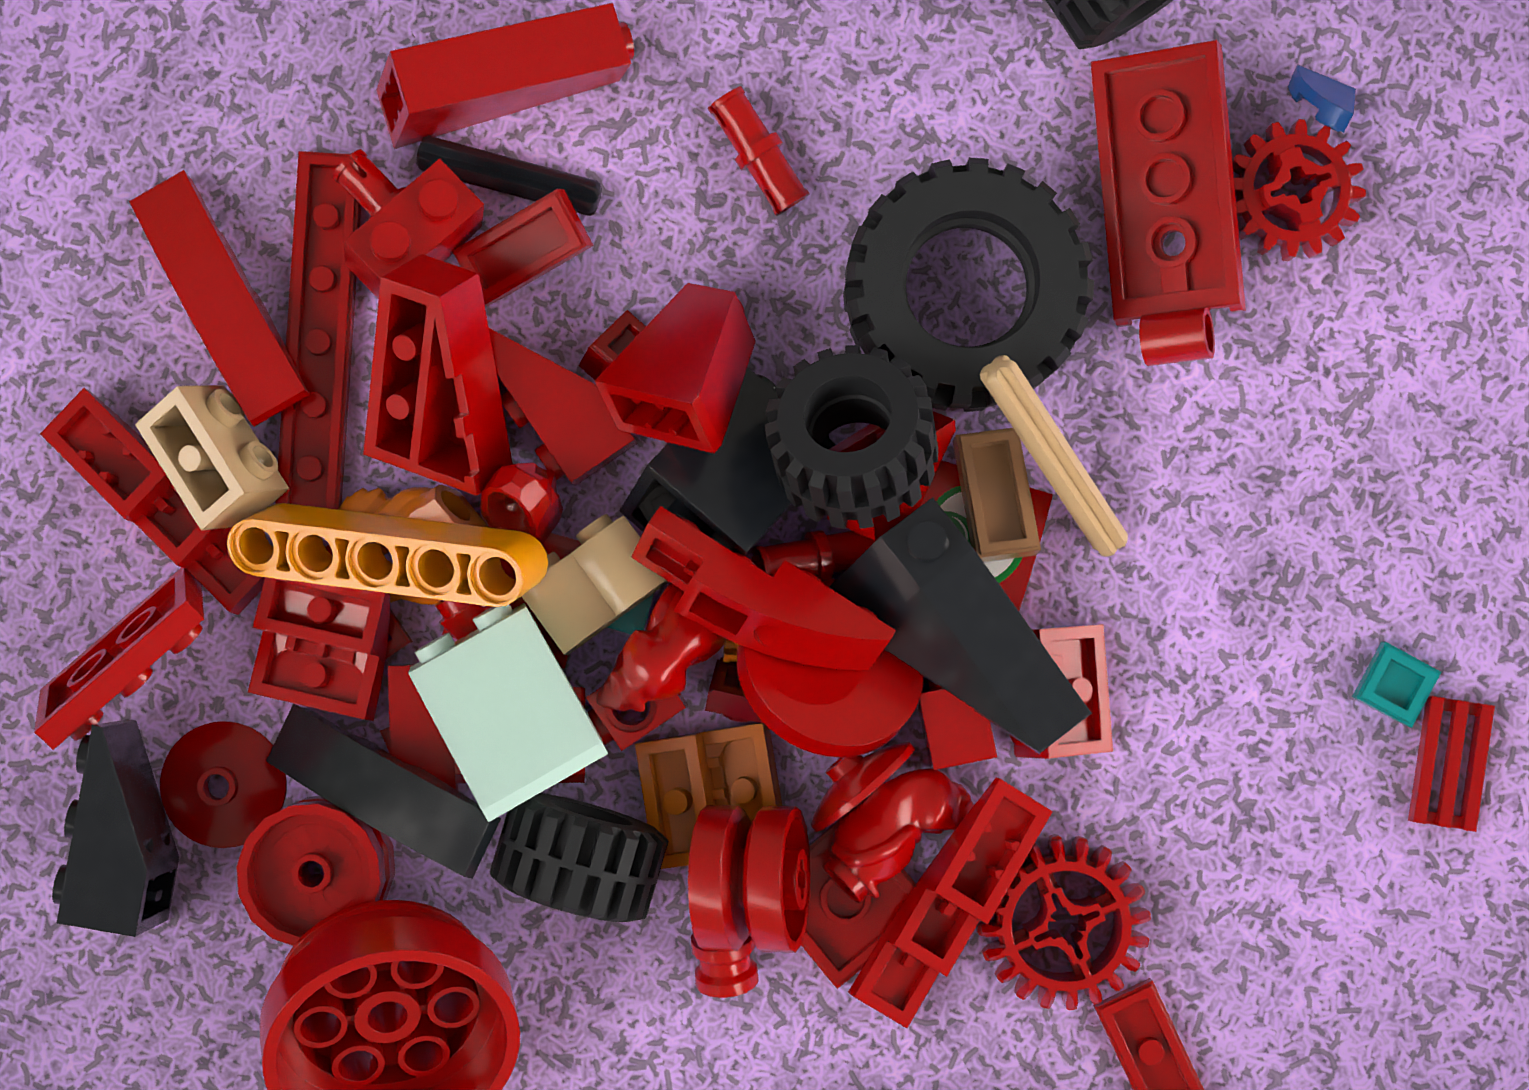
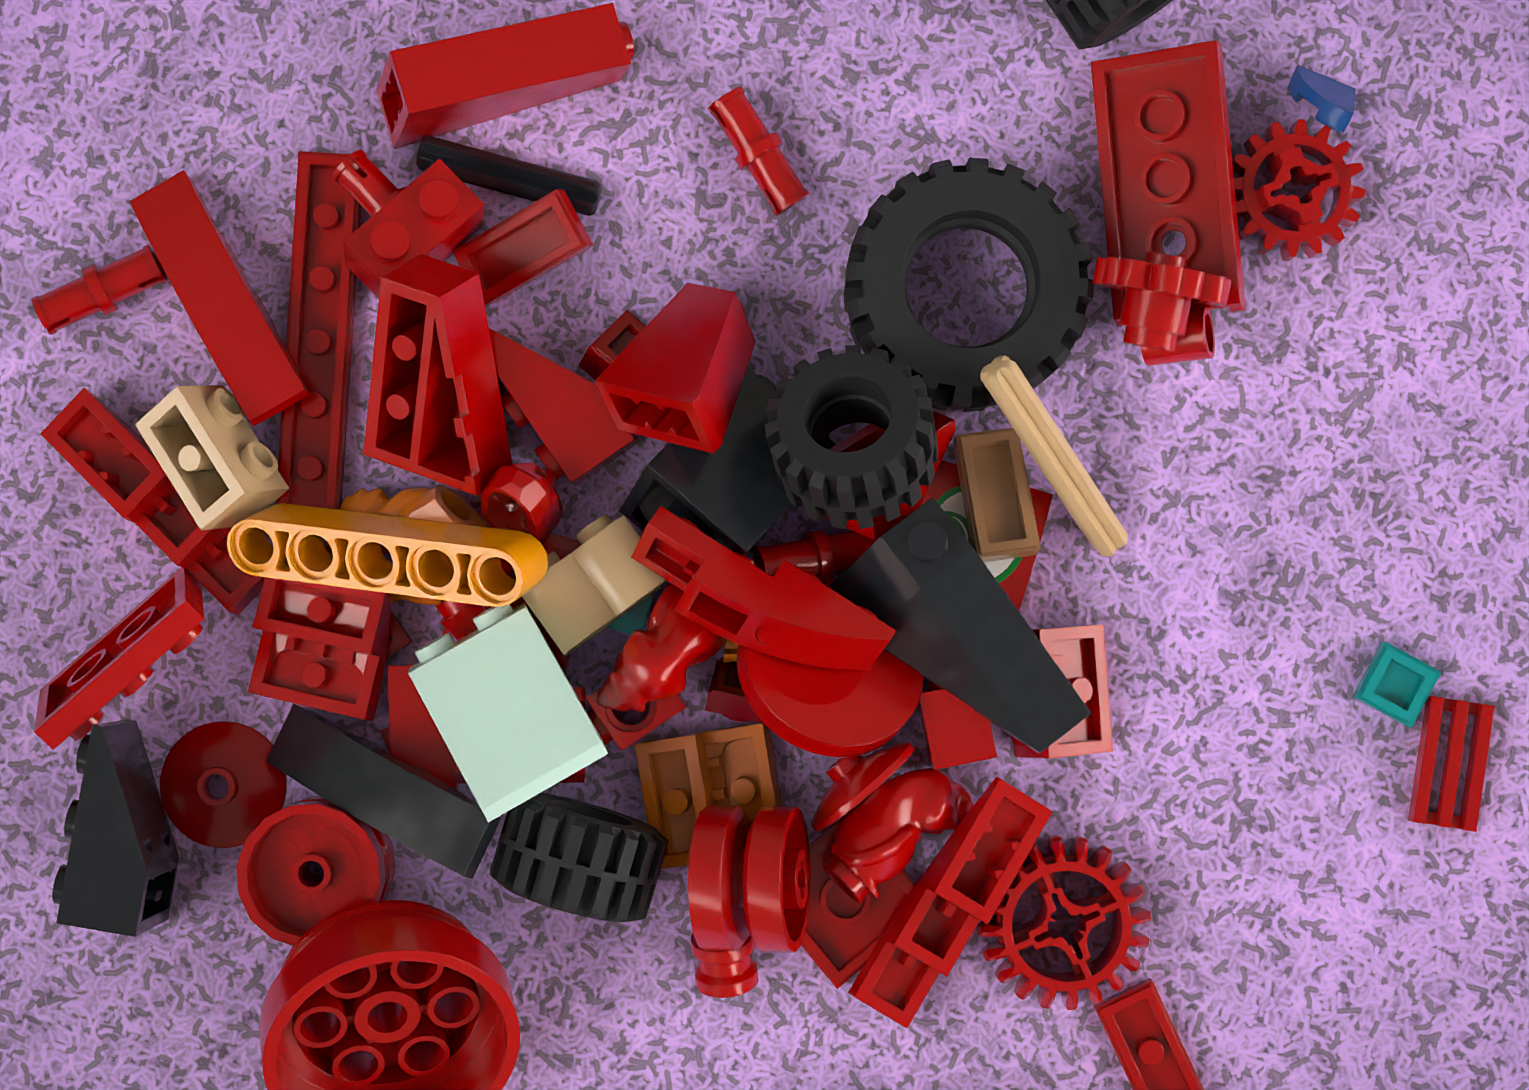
none -> red pin [31,244,168,335]
none -> red plant [1092,252,1231,352]

